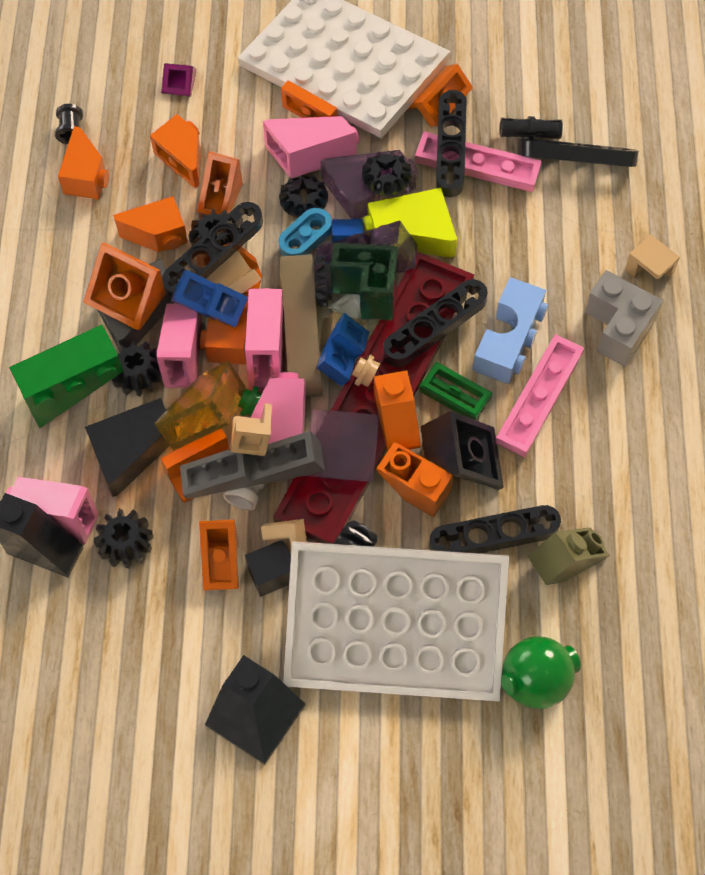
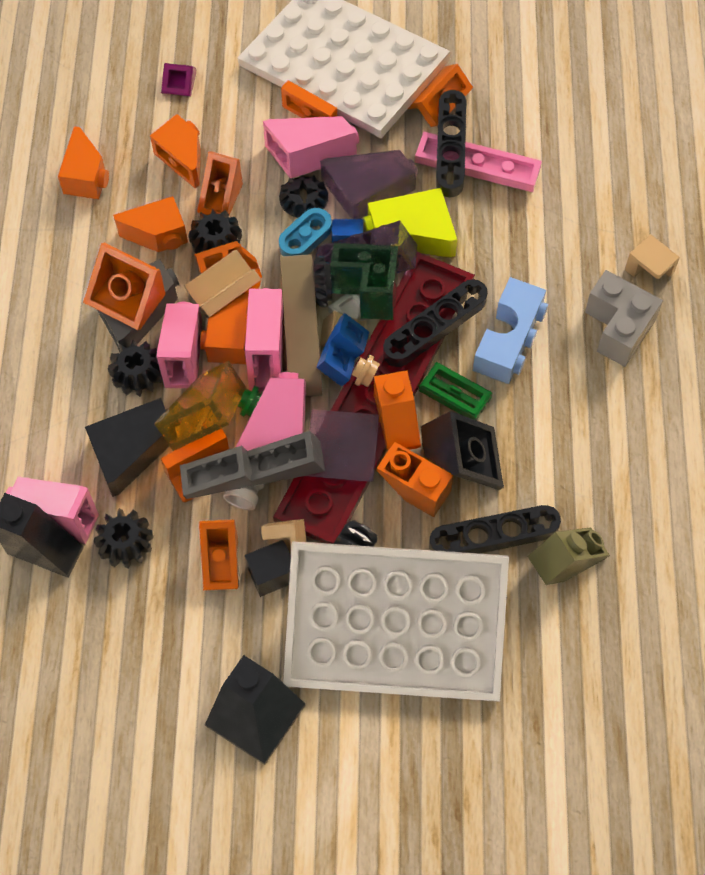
green wedge [9,324,124,429] -> none
black bush [55,103,83,144] -> none
black beam [162,202,263,297] -> none
blue slope [171,270,248,327] -> none
tan panel [231,403,272,456] -> none
black gear [362,150,412,196] -> none
bright pink plate [495,334,584,457] -> none
black pin [499,116,563,139] -> none
green brick [501,636,581,709] -> none
black beam [517,138,639,167] -> none

